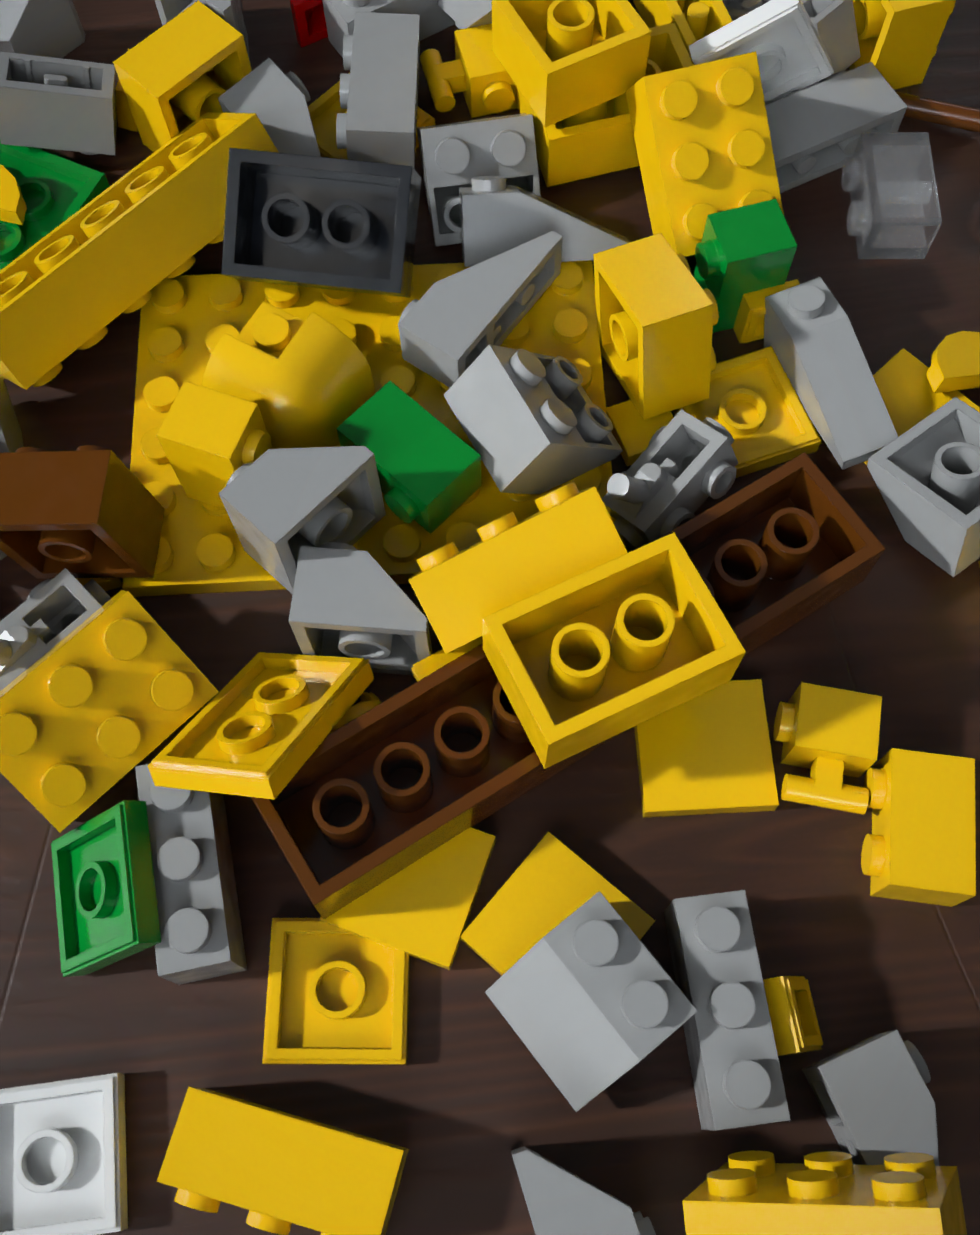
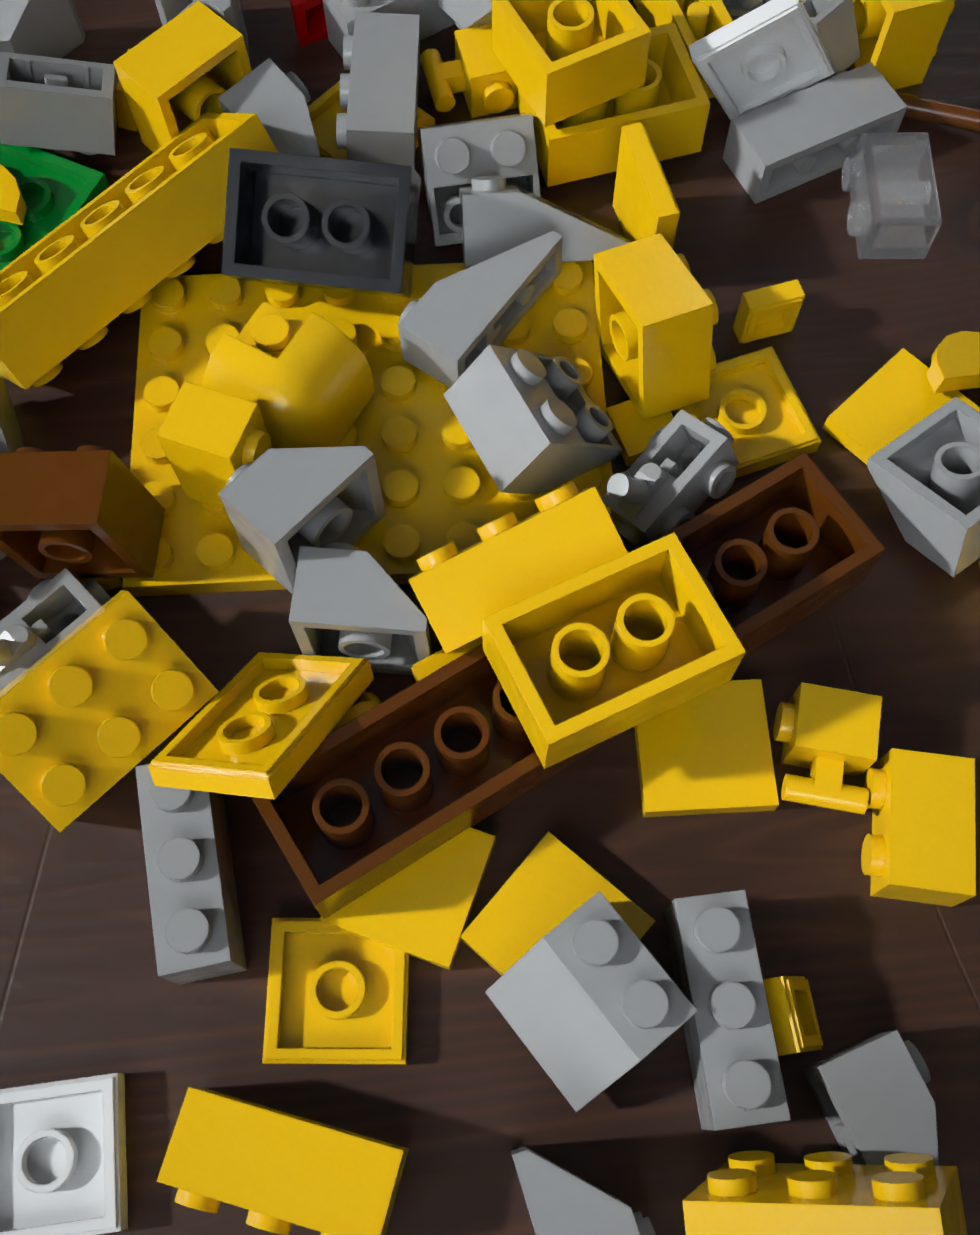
green tile [51,800,161,977] -> none
green brick [336,381,482,534] -> none
yellow brick [625,51,784,257] -> none
green brick [693,199,797,333] -> none
light grey slope [764,277,898,470] -> none
none -> yellow tile [613,122,680,249]

